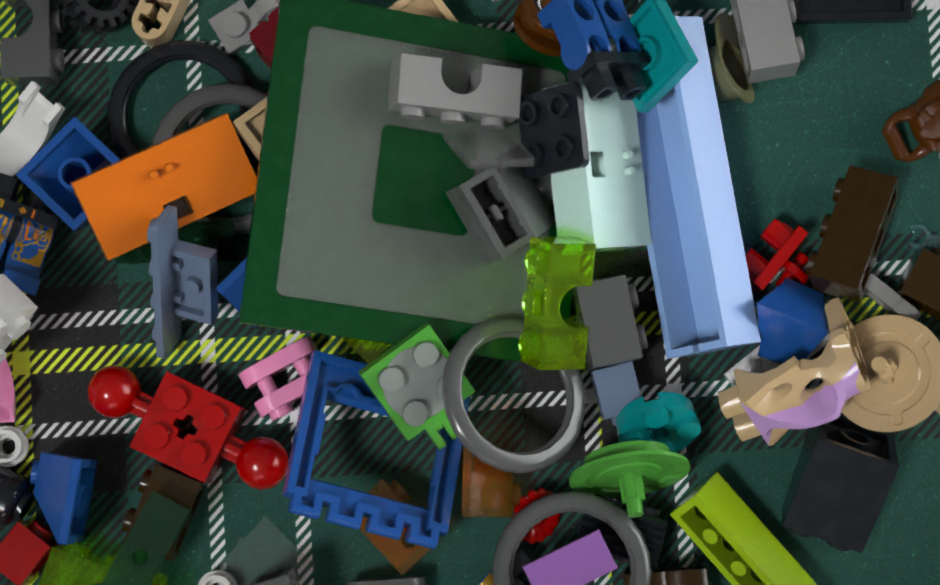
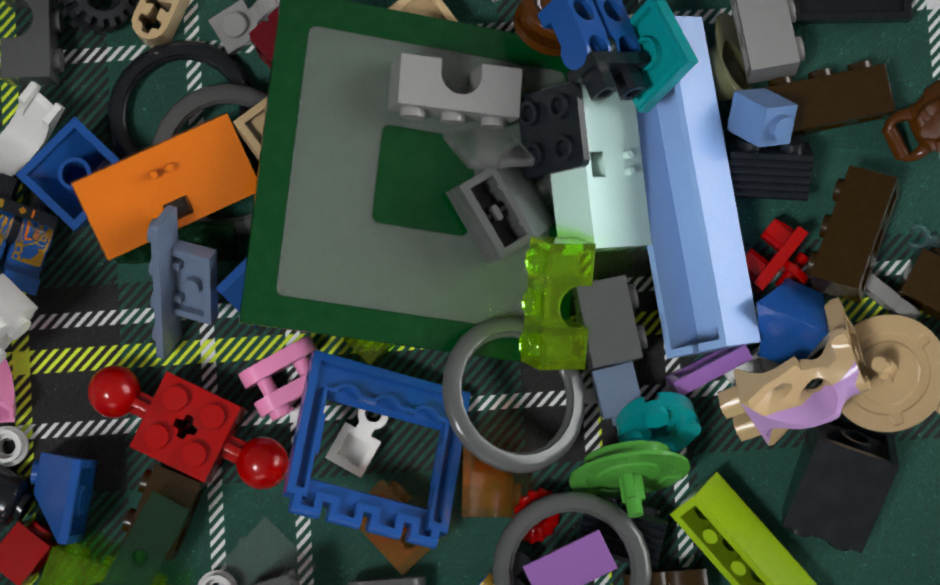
piece [358,322,476,450] -> none
none -> white plate [325,409,389,478]
none -> medium lavender tile [665,345,753,395]
none -> black brick [726,136,813,201]
none -> medium blue brick [727,88,798,147]
none -> dark brown brick [765,60,896,136]

